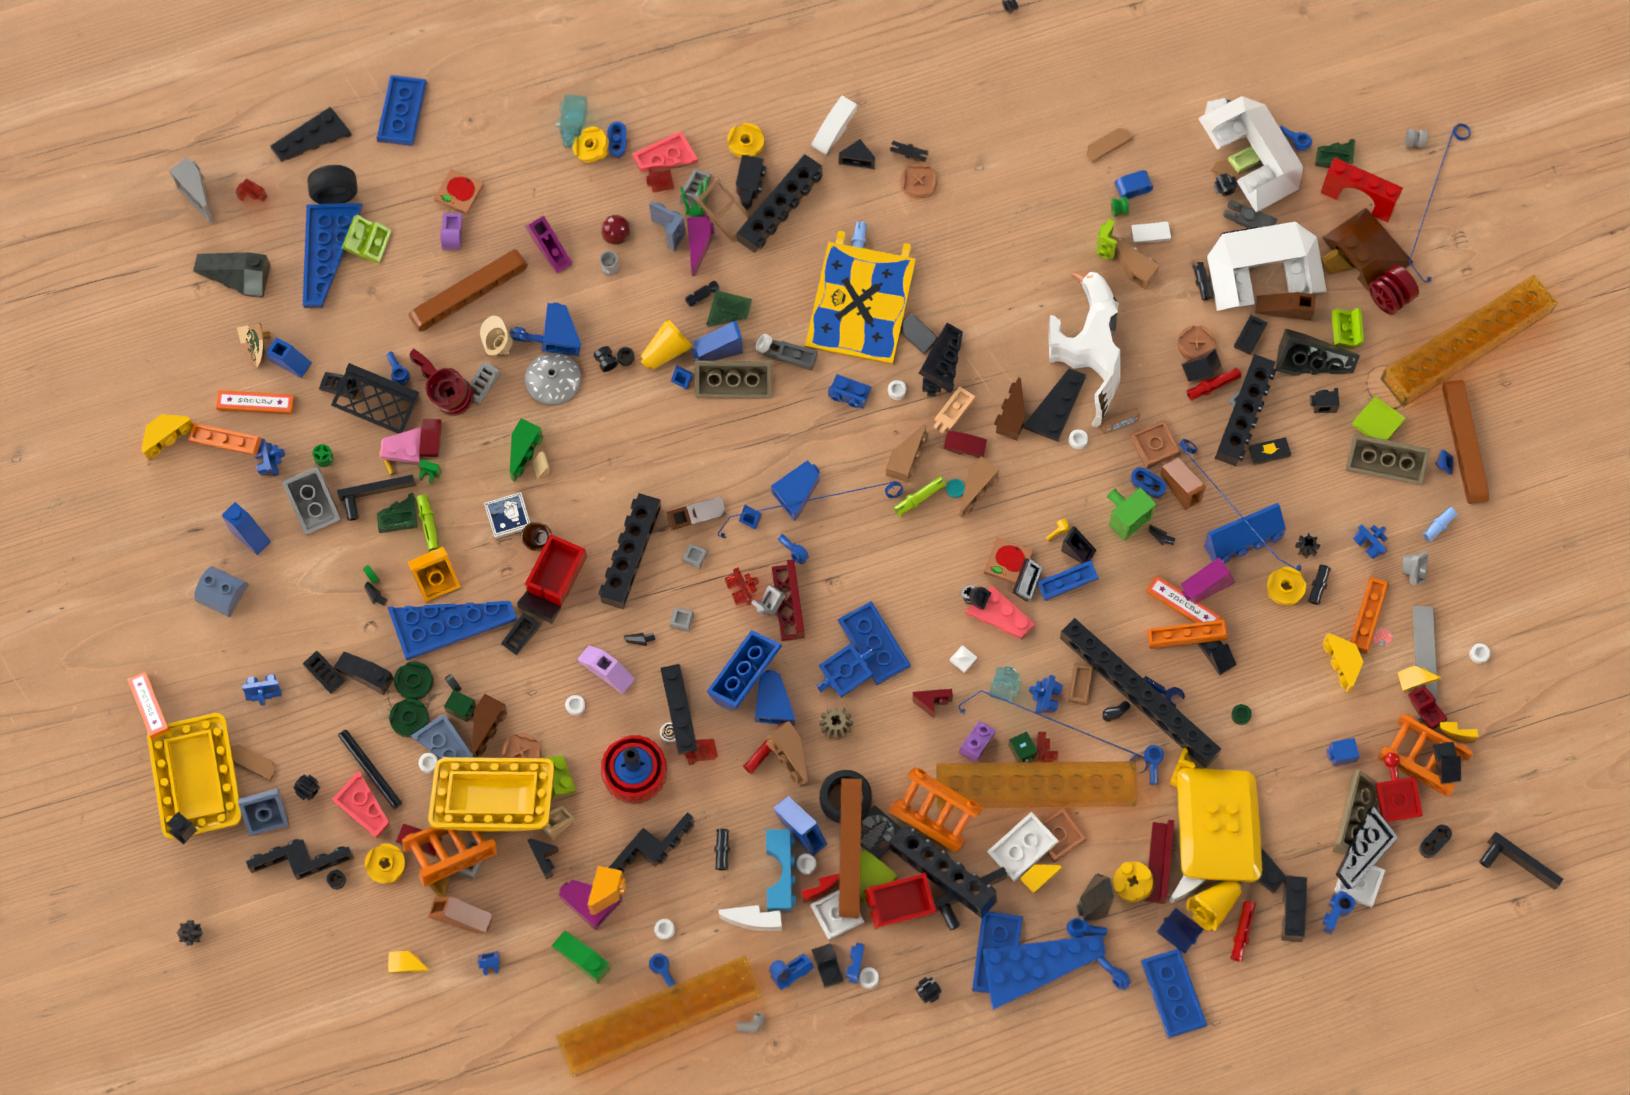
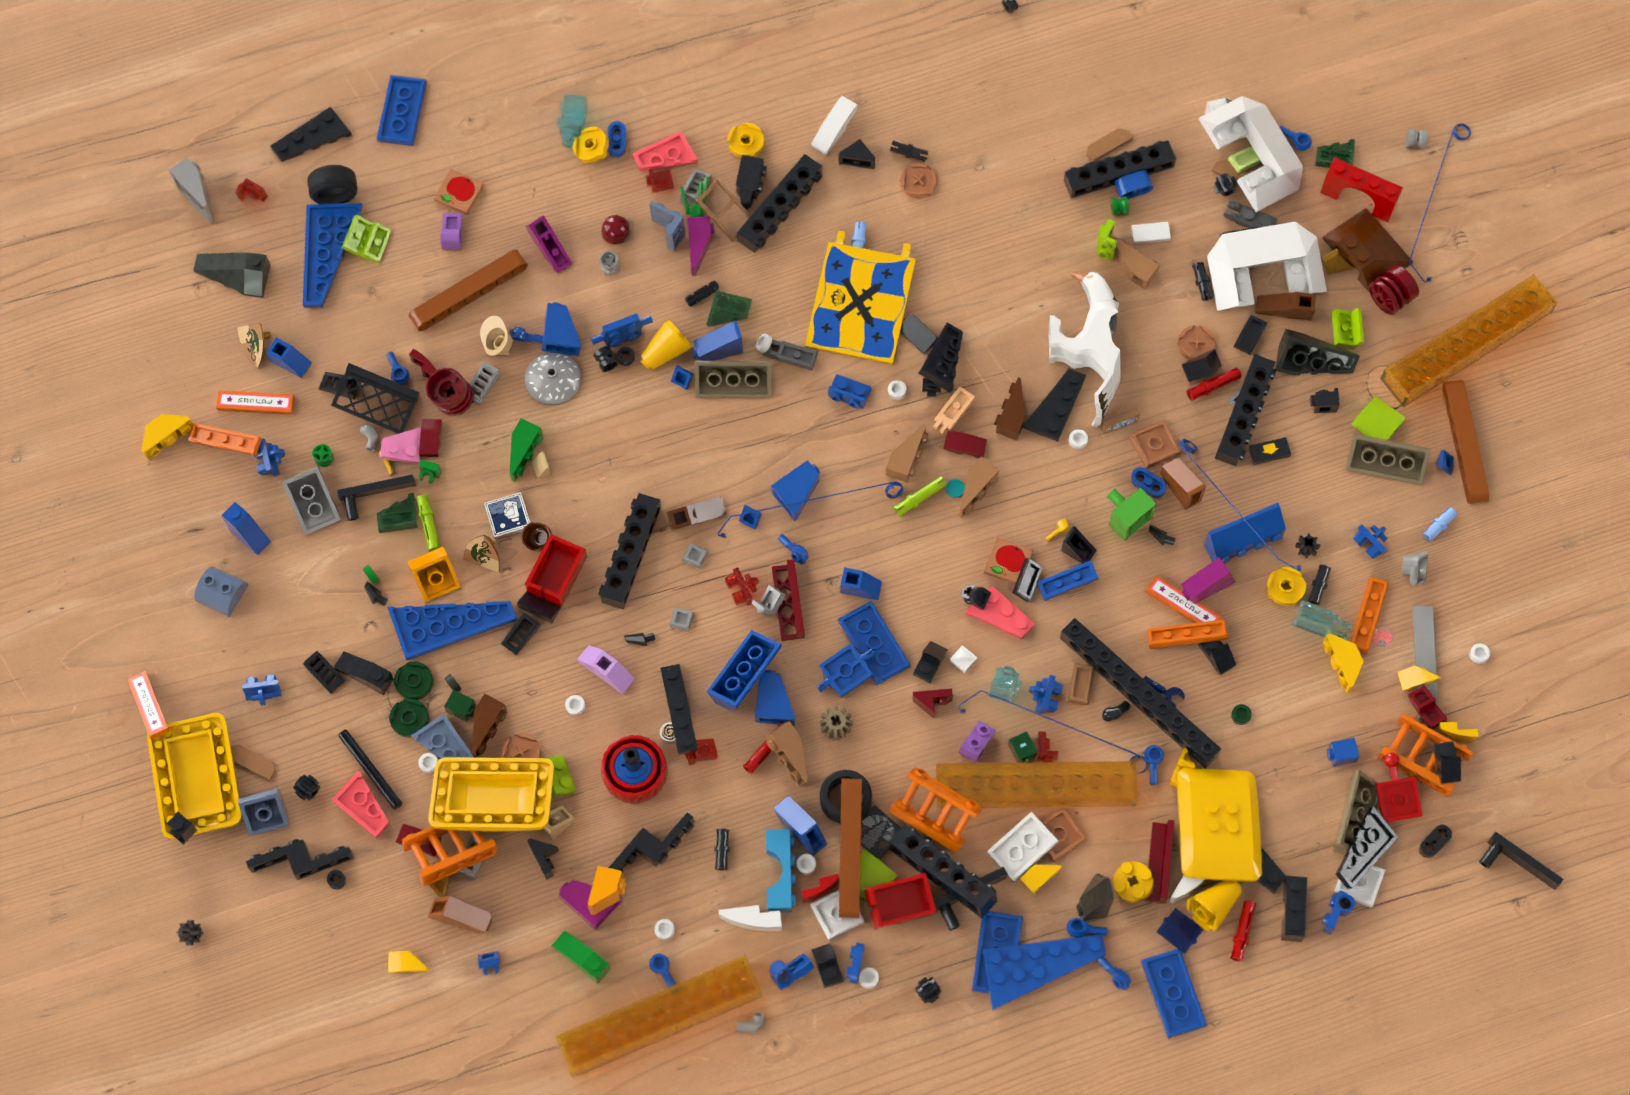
yellow plate [365,843,406,885] -> none
none -> light grey arm [360,424,379,452]
none -> shield [463,535,500,573]
none -> blue plate [590,313,653,347]
none -> blue slope [840,567,882,600]
none -> black slope [913,641,948,683]
none -> black brick [1063,140,1176,199]
none -> clear light blue hinge [1292,601,1351,640]

